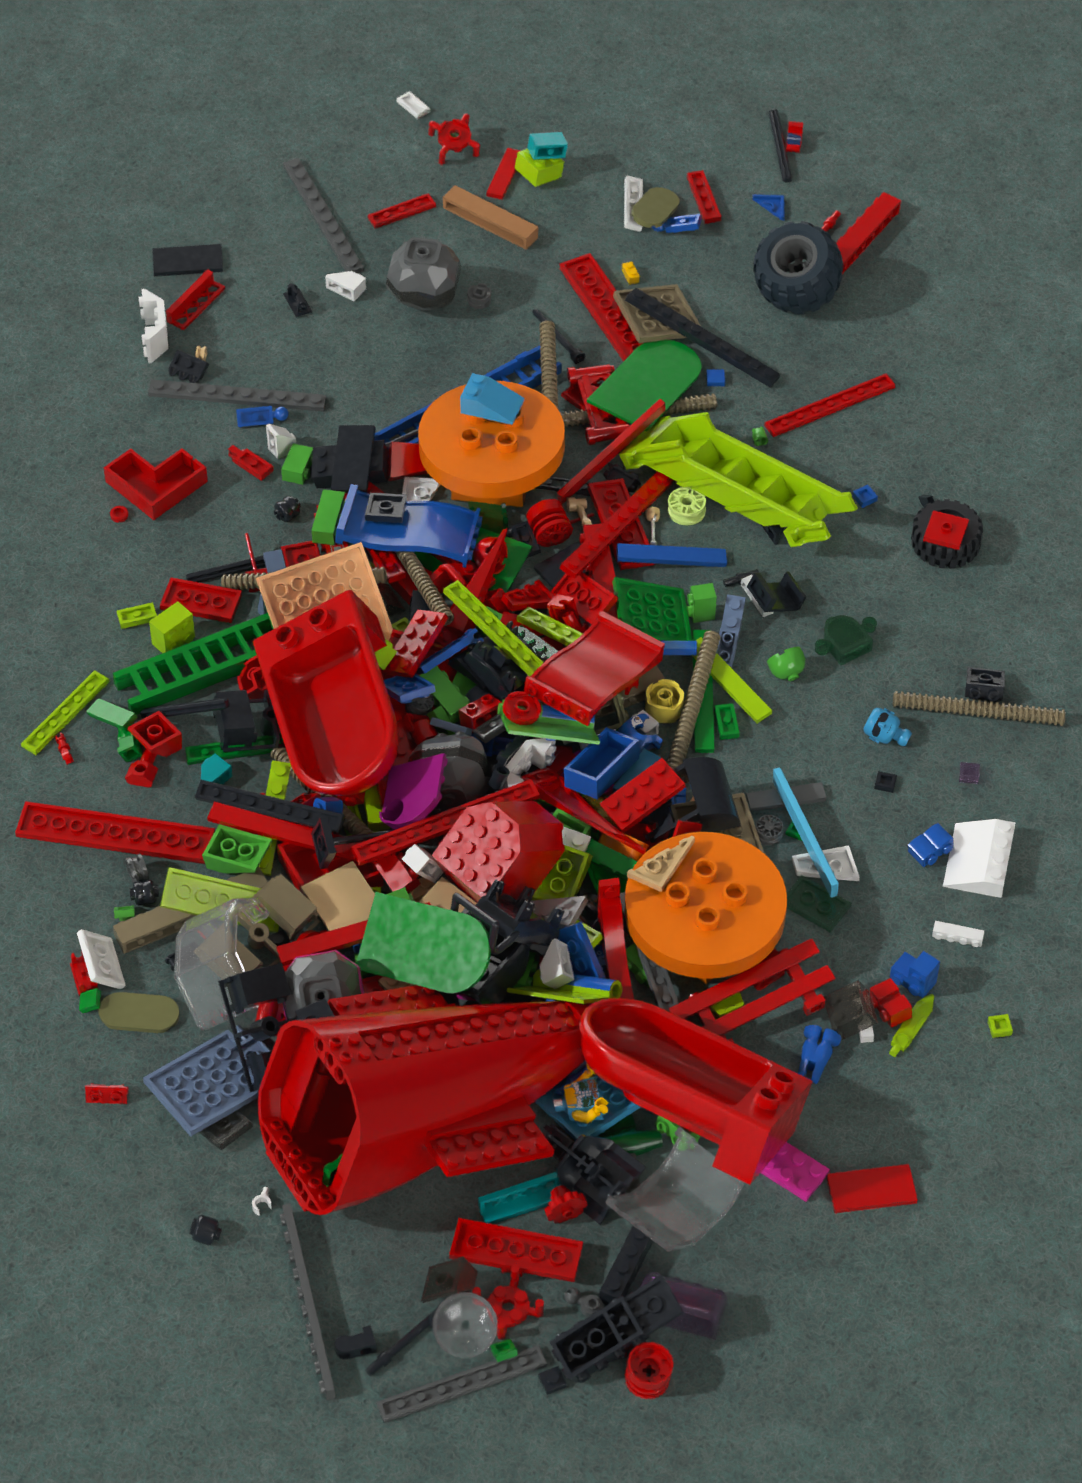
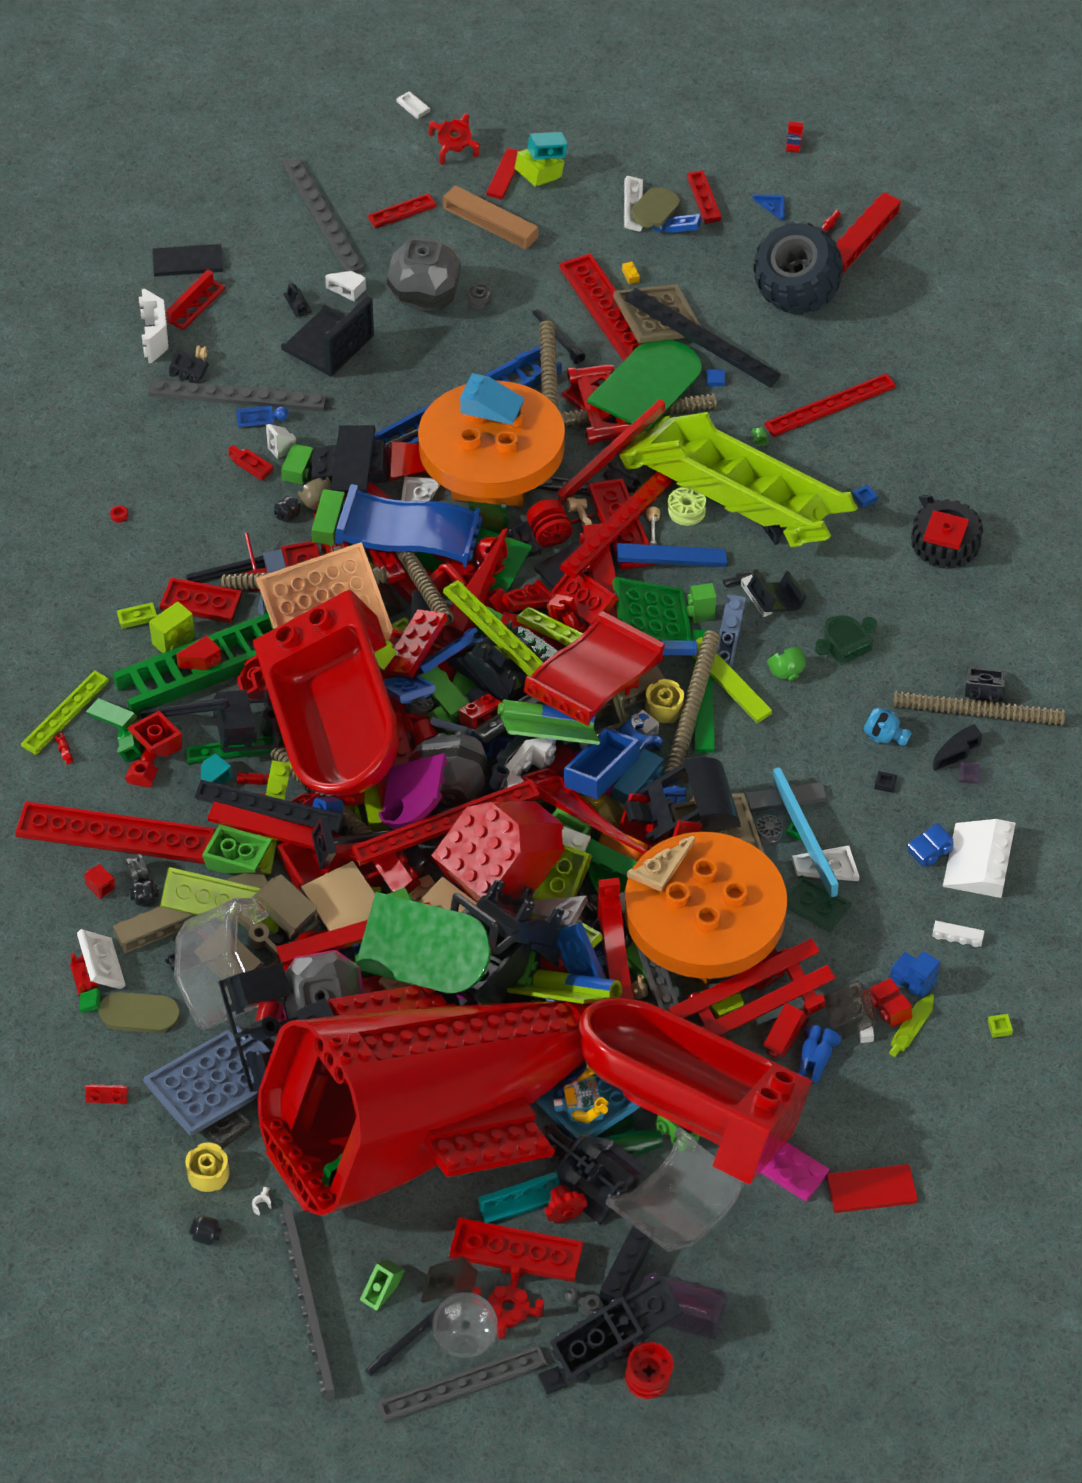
red piece [104,448,208,520] -> none
bright green plate [114,905,135,921] -> none
black leg [335,1325,377,1359] -> none
black plate [365,493,407,523] -> none
white slope [402,844,443,883] -> none
green tile [490,1339,518,1362] -> none
red tile [502,691,542,725] -> none
white slope [540,938,575,989] -> none
red plate [599,758,686,833] -> none
green plate [714,703,740,740] -> none
black axle [769,109,792,182] -> none
none -> red brick [84,864,116,899]
none -> red slope [176,636,222,670]
none -> light yellow brick [186,1143,229,1192]
none -> red axle [236,772,269,785]
none -> black bracket [281,296,374,377]
none -> dark tan cylinder [297,477,332,510]
none -> bright green slope [360,1259,405,1311]
none -> tan piece [631,975,648,999]
none -> red slope [763,1003,809,1059]
none -> black slope [933,724,982,771]

